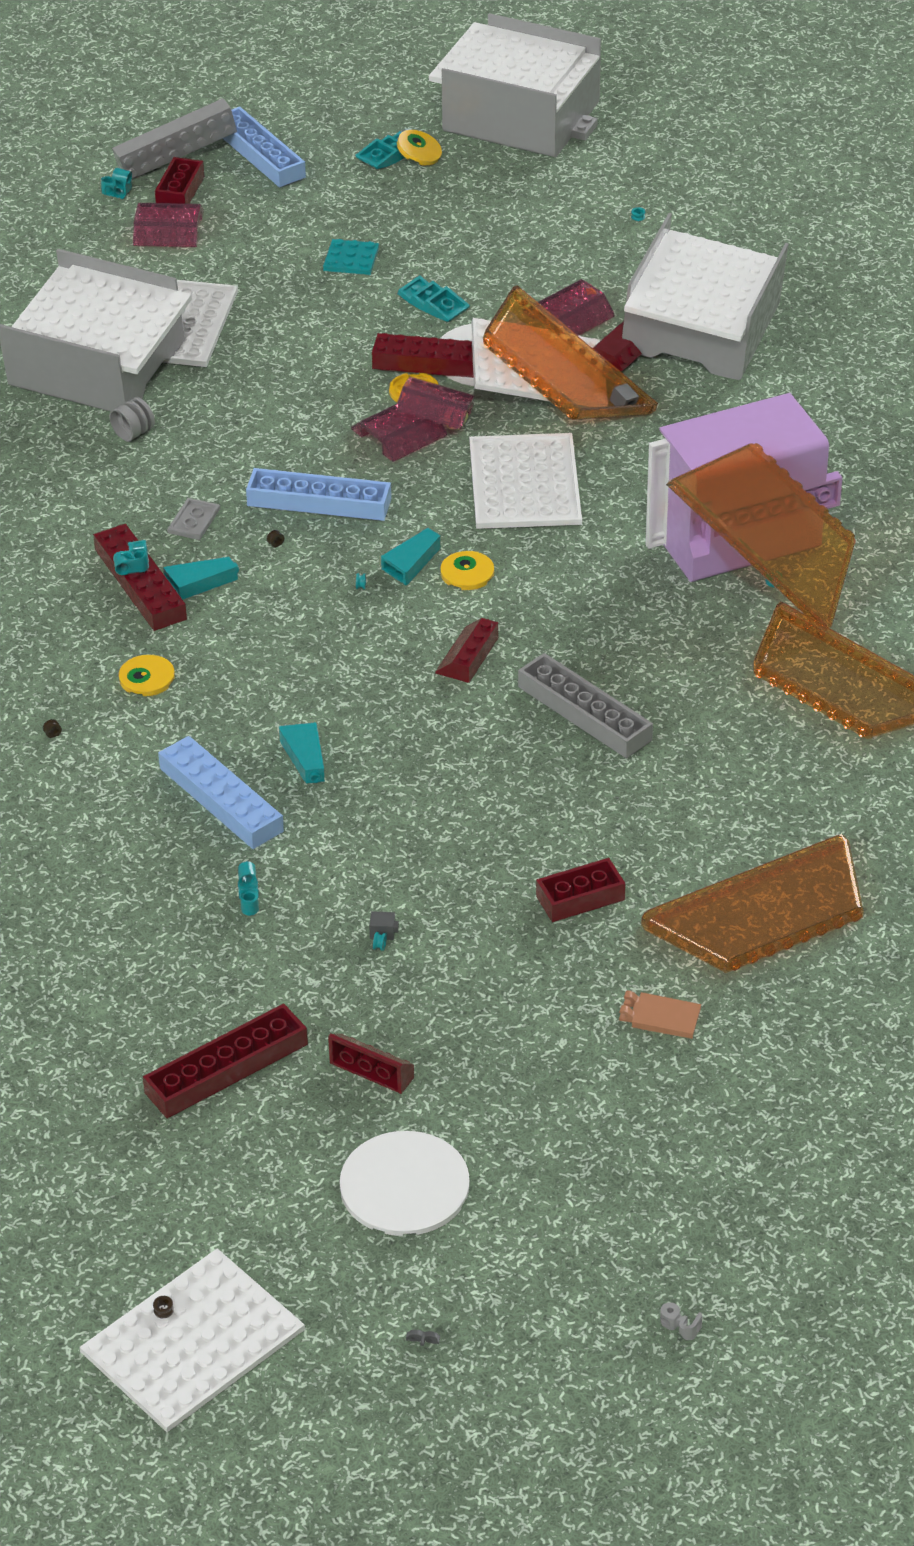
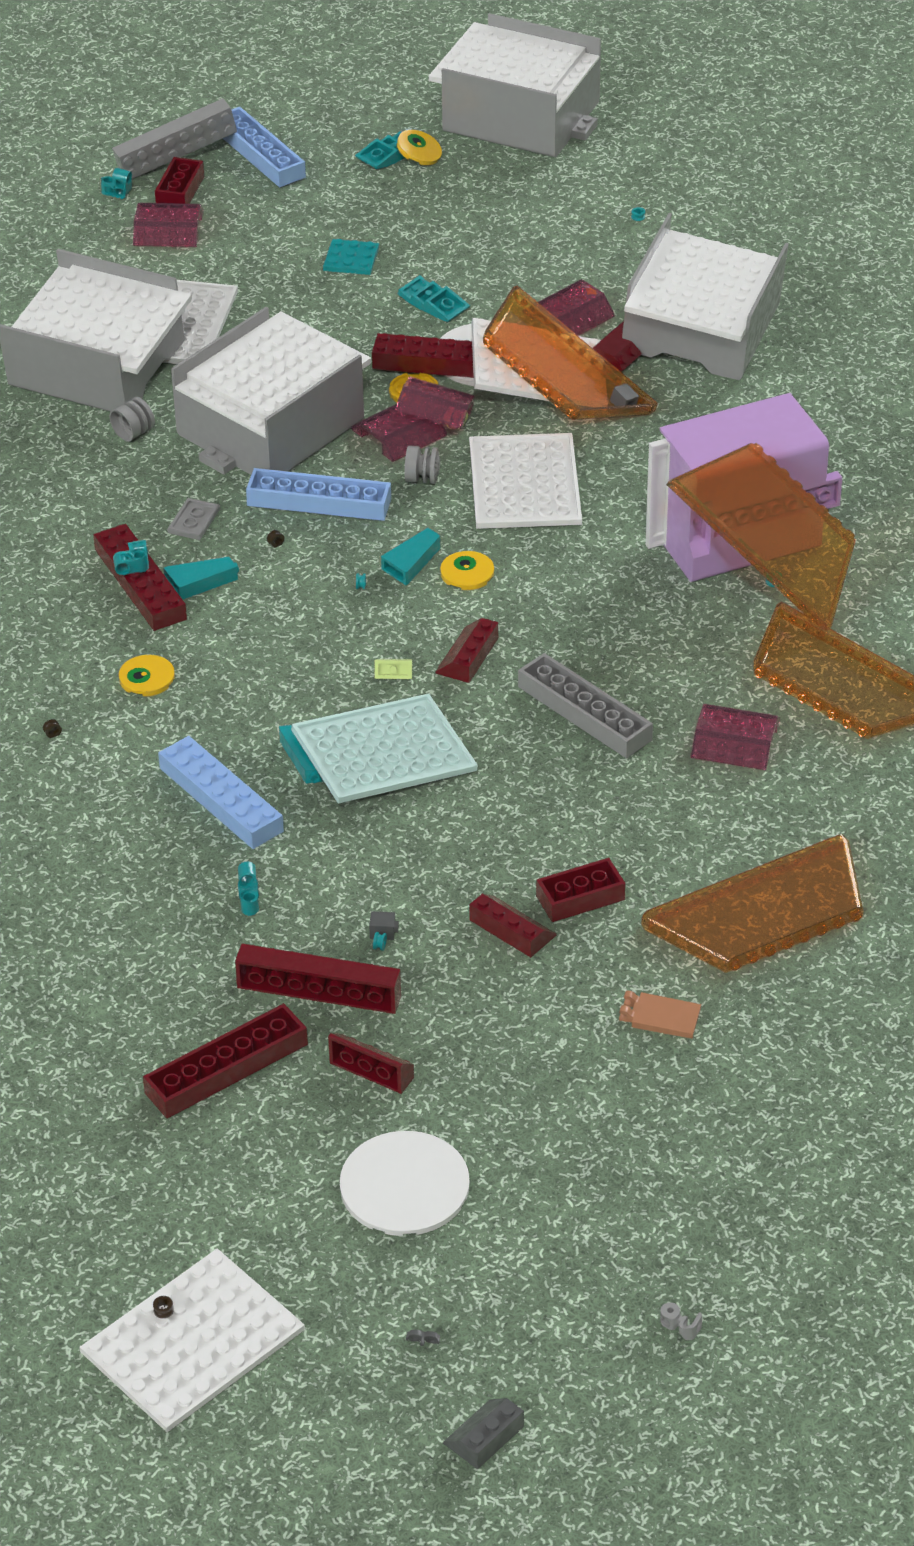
none -> piece [171,307,371,475]
none -> dark red brick [235,943,401,1014]
none -> light aqua plate [291,694,478,803]
none -> yellowish green plate [375,659,412,679]
none -> light grey wheel [405,446,440,484]
none -> dark grey slope [443,1398,524,1470]
none -> dark red slope [469,893,557,958]
none -> clear pink slope [691,704,780,770]

